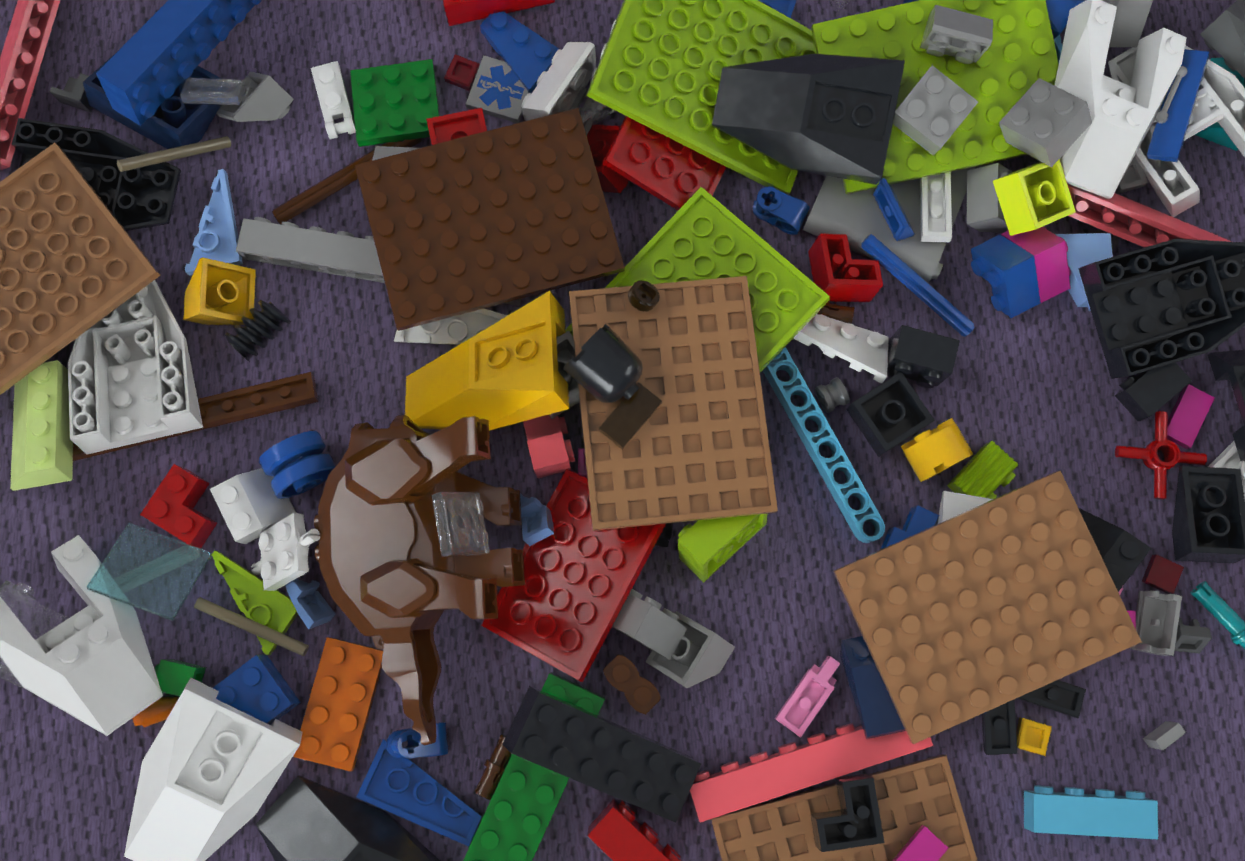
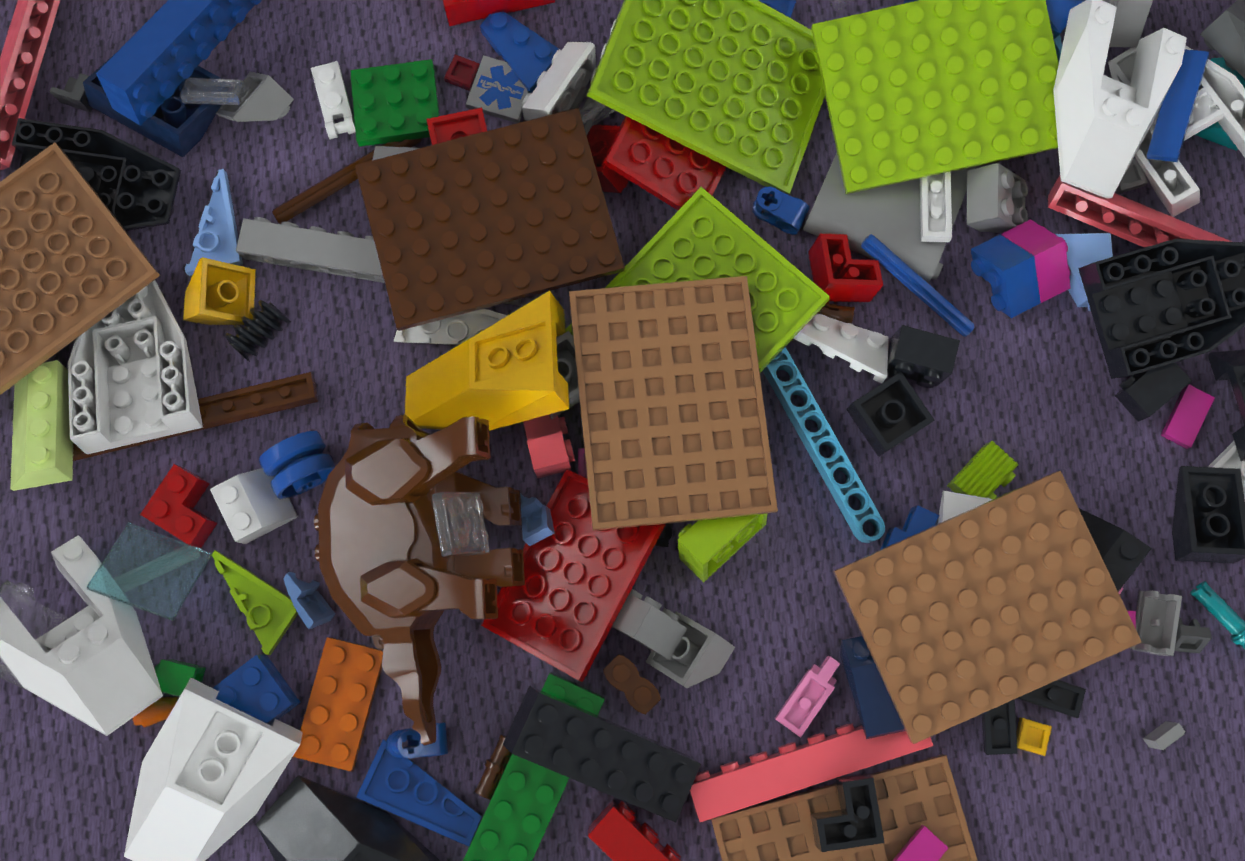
dark tan bar [117,136,231,172] -> none
dark tan bar [194,597,309,656] -> none
white plate [251,513,320,591] -> none
black cylinder [563,324,643,403] -> none
dark brown tile [599,382,662,450] -> none
dark brown tile [628,281,660,312] -> none
black wedge [712,54,905,185] -> none
flat silver wheel [815,377,850,413] -> none
blue slope [873,178,915,241] -> none
light grey brick [893,65,978,156] -> none
yellow brick [901,418,974,482] -> none
light grey slope [920,5,993,64] -> none
neon yellow brick [993,159,1076,236] -> none
light grey brick [999,78,1092,167] -> none
medium azure brick [1024,785,1158,839] -> none
red bar [1115,411,1207,499] -> none
dark red tile [1141,554,1184,594] -> none
light grey hinge [1155,66,1187,124] -> none

